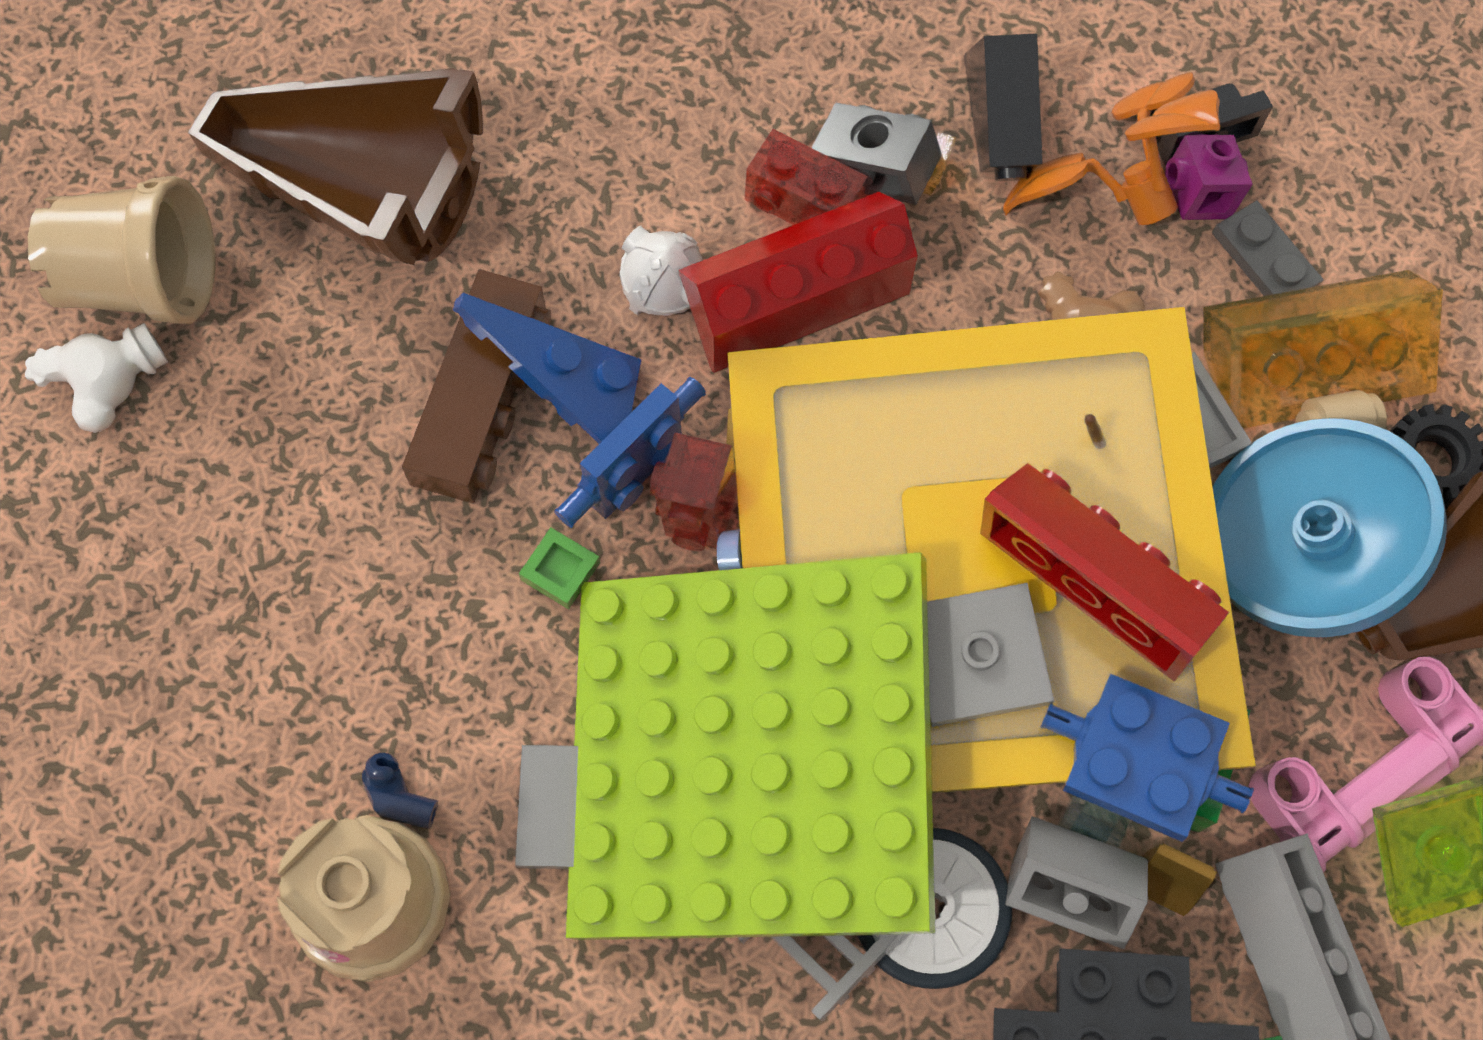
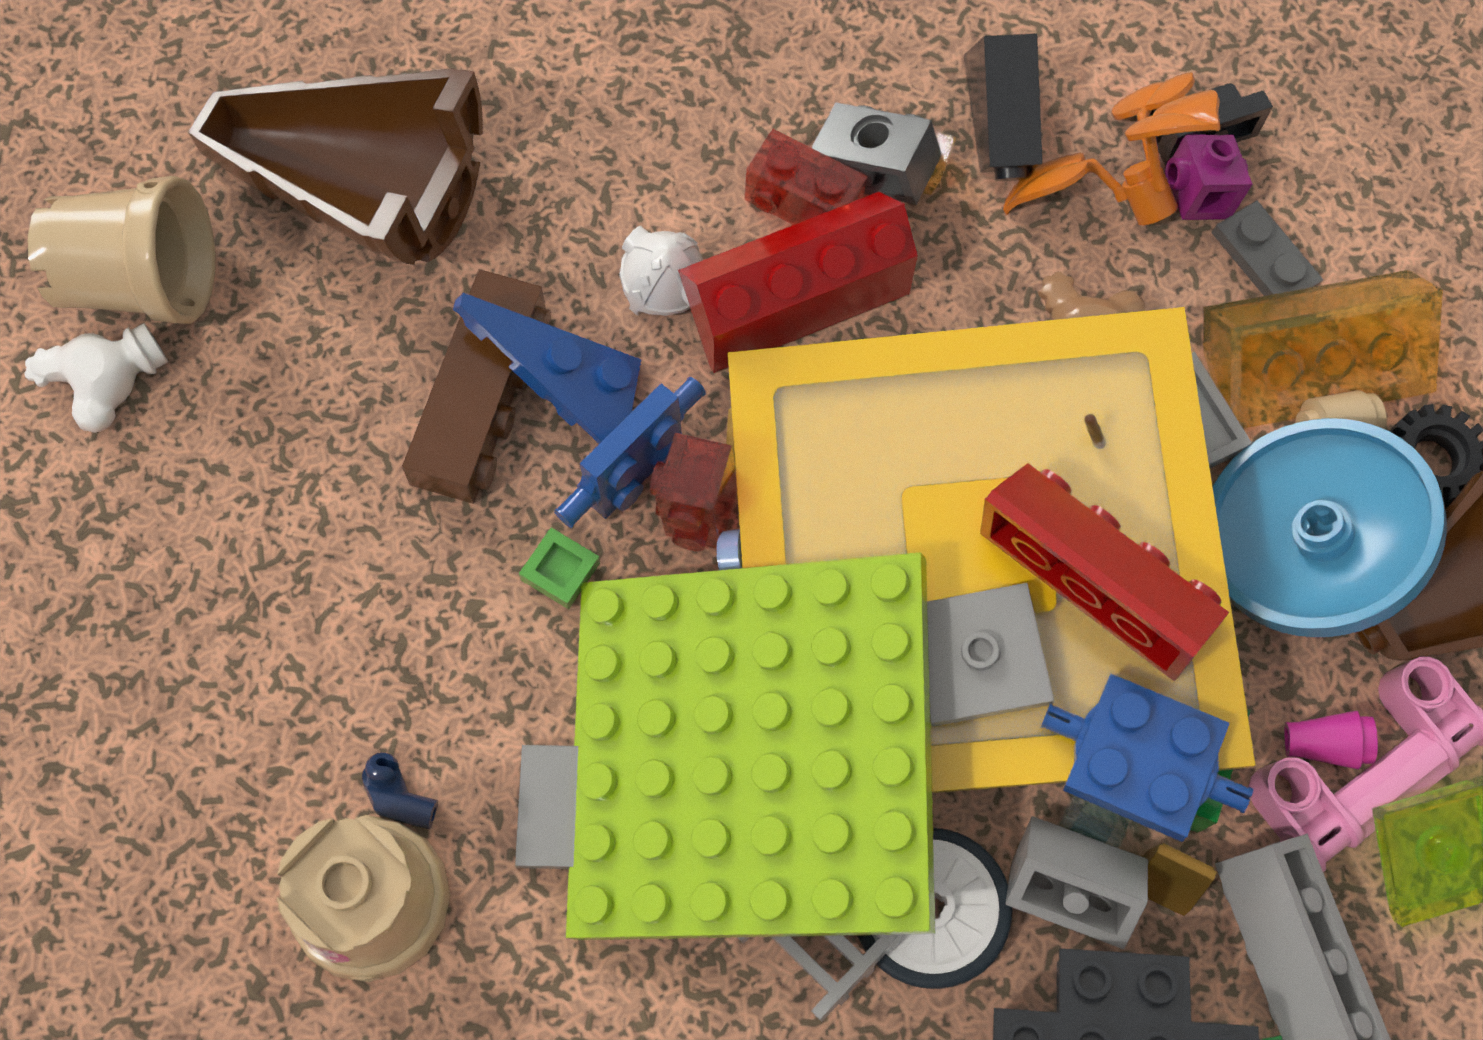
none -> dark pink cone [1284,710,1378,770]

